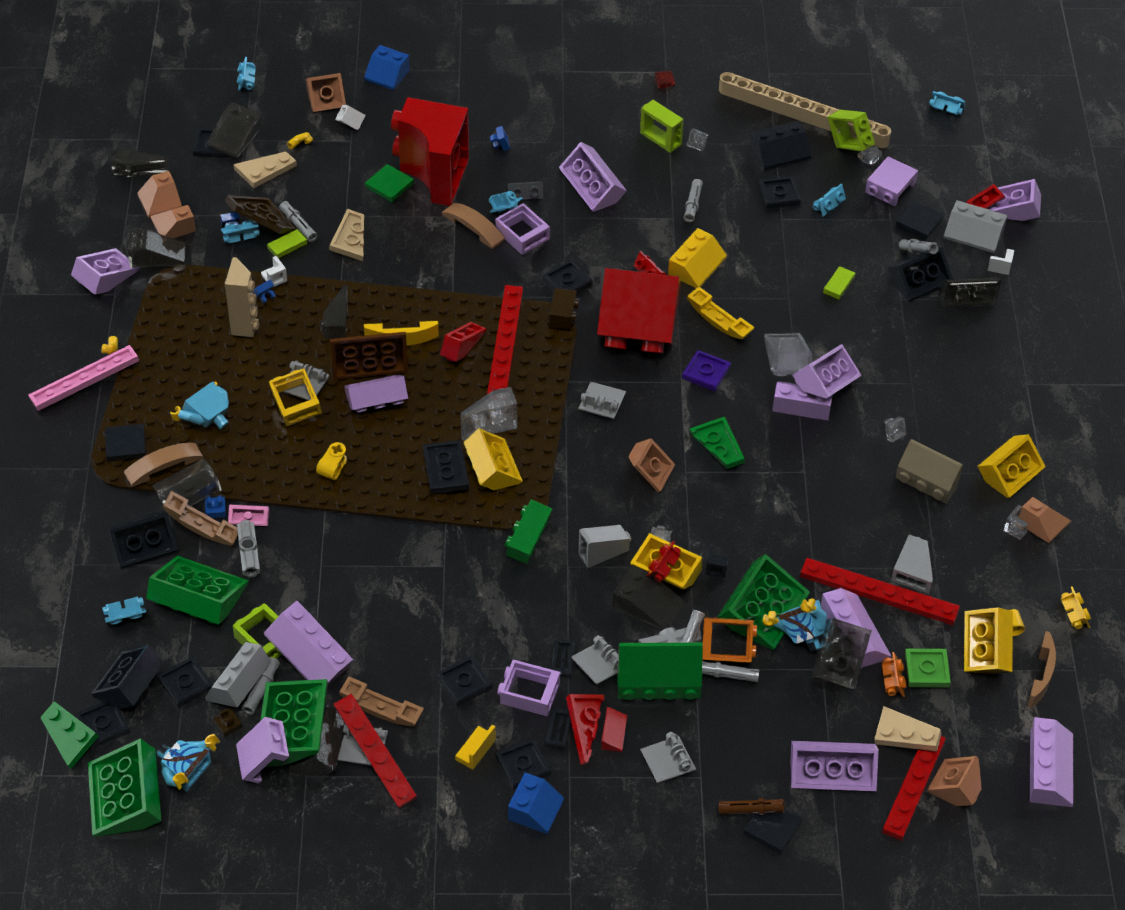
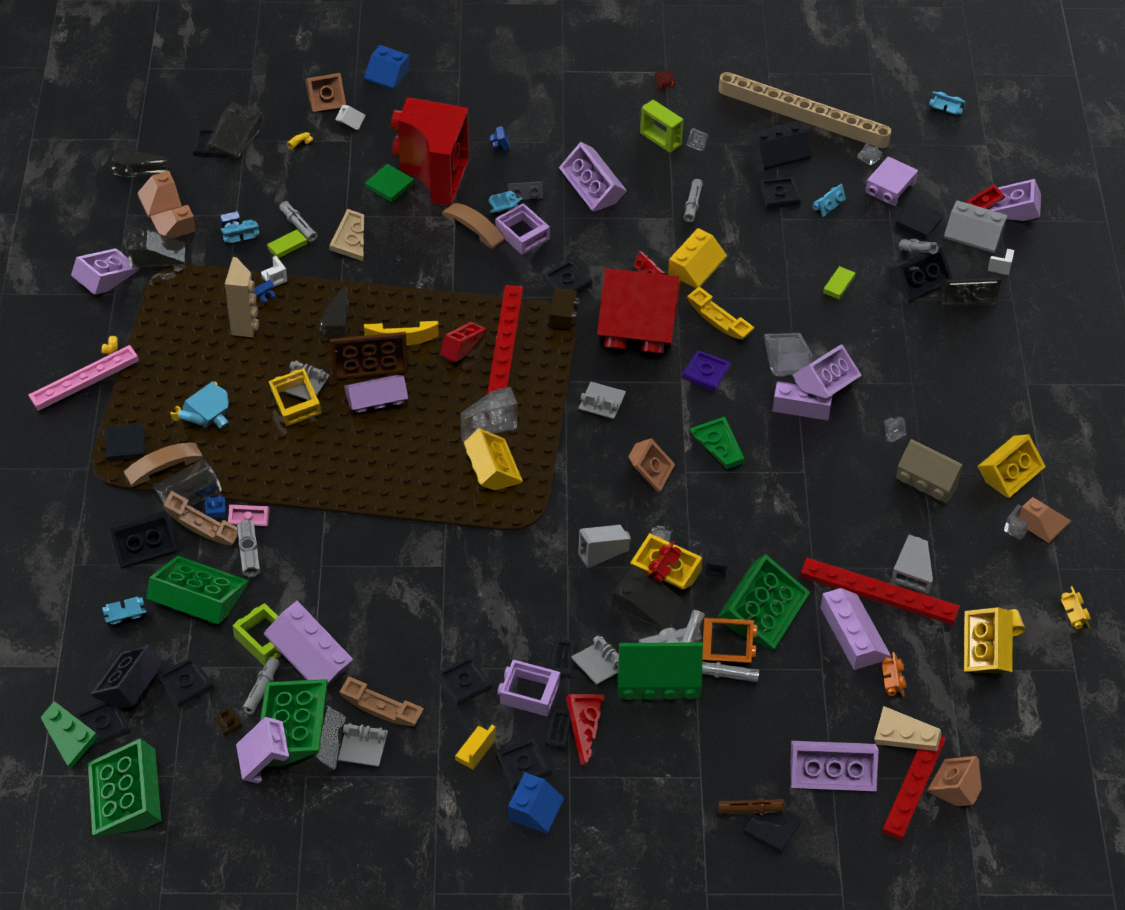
torso [157,734,220,791] -> none
light grey slope [205,642,271,707] -> none
dark brown plate [225,195,296,235] -> none
tan wing [234,152,297,188] -> none
medium azure hinge [237,57,256,91] -> none
yellow piece [316,442,347,480] -> none
red plate [334,693,417,809] -> none
black plate [423,440,469,494] -> none
green brick [505,499,552,564] -> none
red slope [601,707,627,752] -> none
light grey hinge [640,732,696,783] -> none
torso [762,598,827,651] -> none
clear smoke slope [811,618,872,690] -> none
lime window [827,110,875,151] -> none
bright green plate [905,649,951,687] -> none
medium nougat slope [1027,631,1056,708] -> none
lavender slope [1030,717,1073,807] -> none

